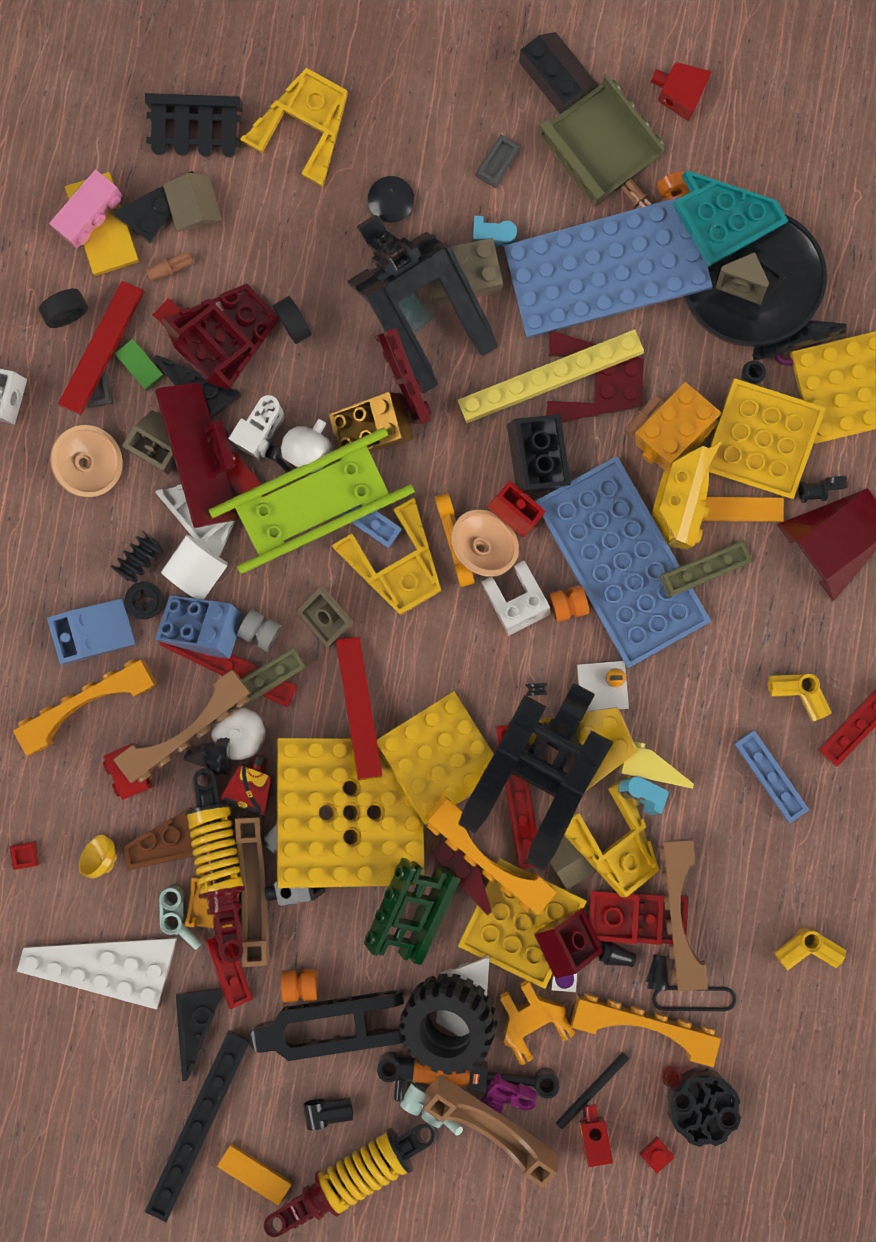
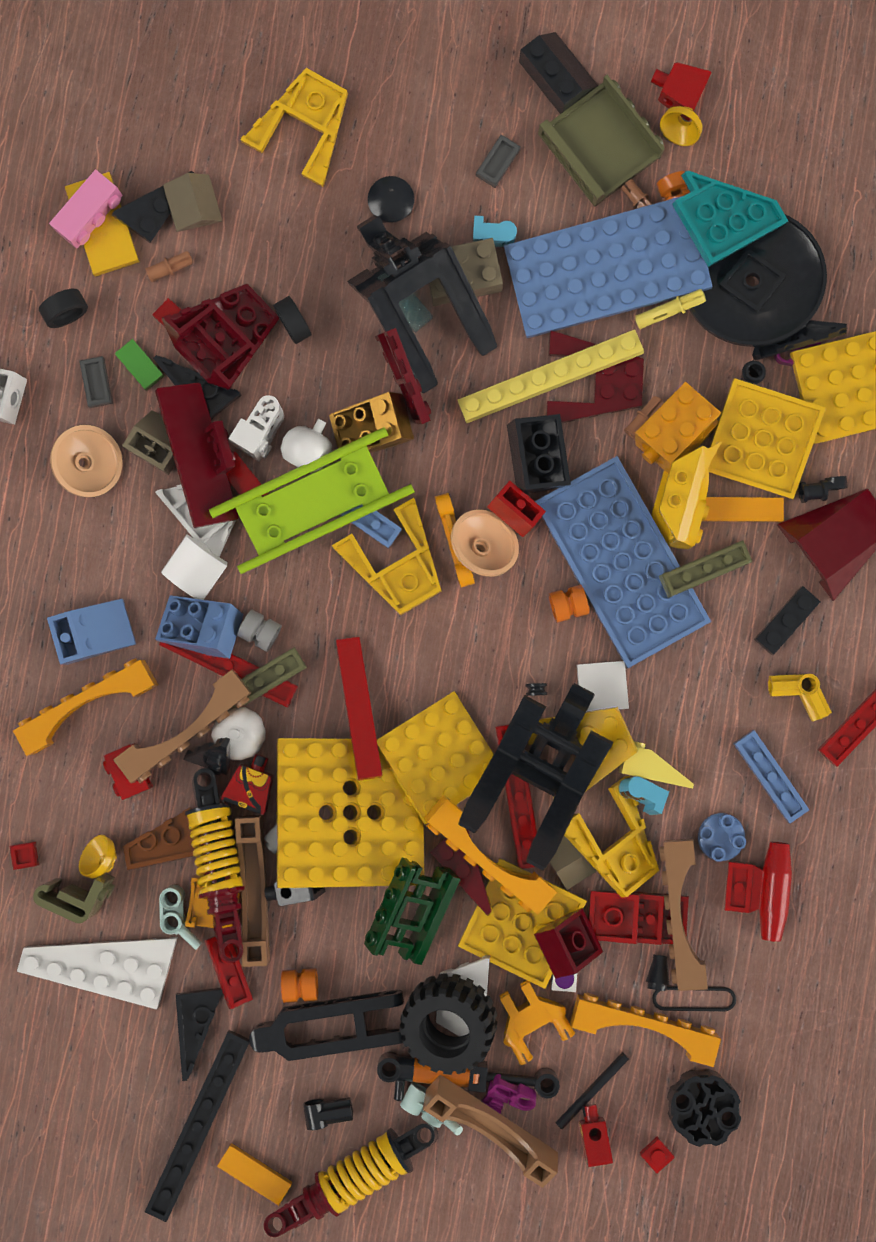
red tile [58,281,145,416] -> none
black piece [110,530,164,583] -> none
black gear [125,581,163,620] -> none
black fence [145,93,243,158] -> none
black hand [265,444,291,473] -> none
dark tan slope [297,586,355,648] -> none
white brick [481,560,551,636] -> none
black cone [598,942,636,967] -> none
light orange hinge [606,668,626,687] -> none
clear red hinge [661,1065,682,1088] -> none
dark tan slope [716,253,769,305] -> none
yellow piece [773,927,847,971] -> none
none -> olive piece [33,873,115,924]
none -> light yellow axle [635,289,706,329]
none -> yellow piece [660,106,703,146]
none -> medium blue dish [698,813,746,862]
none -> red plate [724,841,792,942]
none -> black plate [754,586,821,655]

